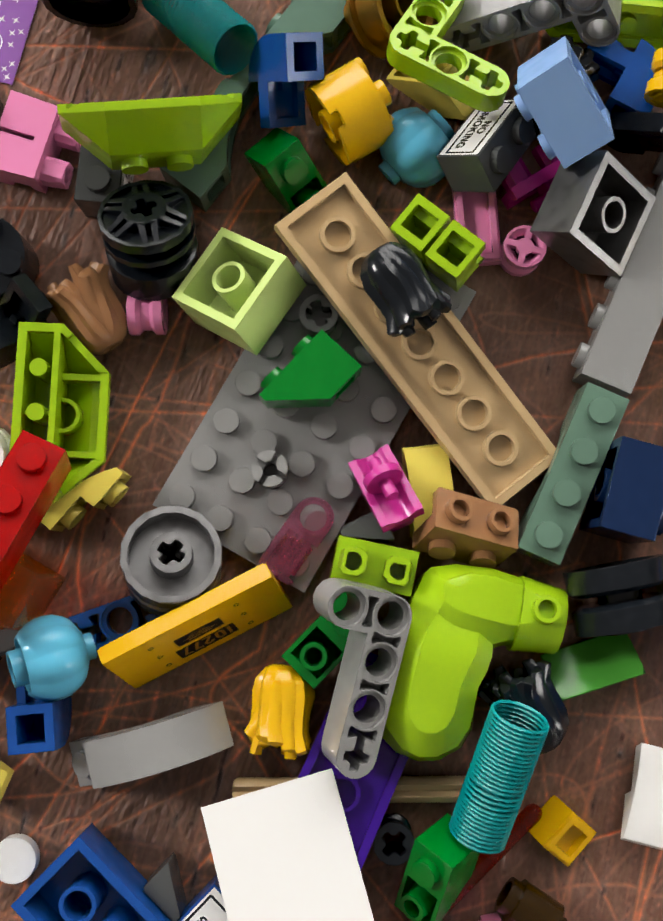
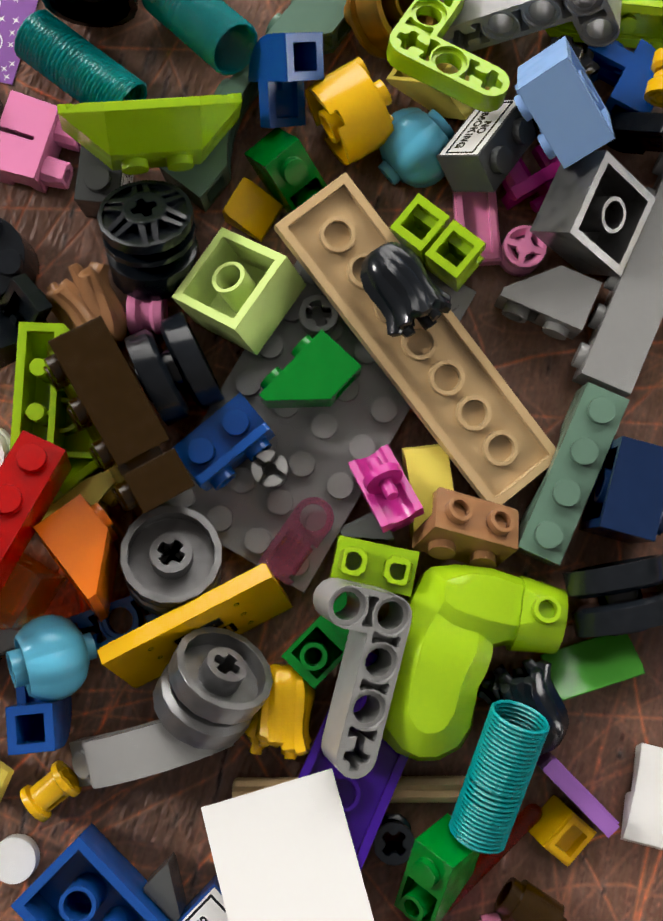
none -> teal piece [14,9,147,103]
none -> yellow bush [20,760,82,822]
none -> orange slope [33,494,119,622]
none -> dark brown piece [43,316,195,517]
none -> black wheel [124,311,225,426]
none -> flat silver wheel [153,626,273,750]
none -> blue bracket [171,392,276,491]
none -> yellow slope [222,177,283,242]
none -> light grey slope [494,265,602,340]
none -> medium lavender tile [536,752,620,838]

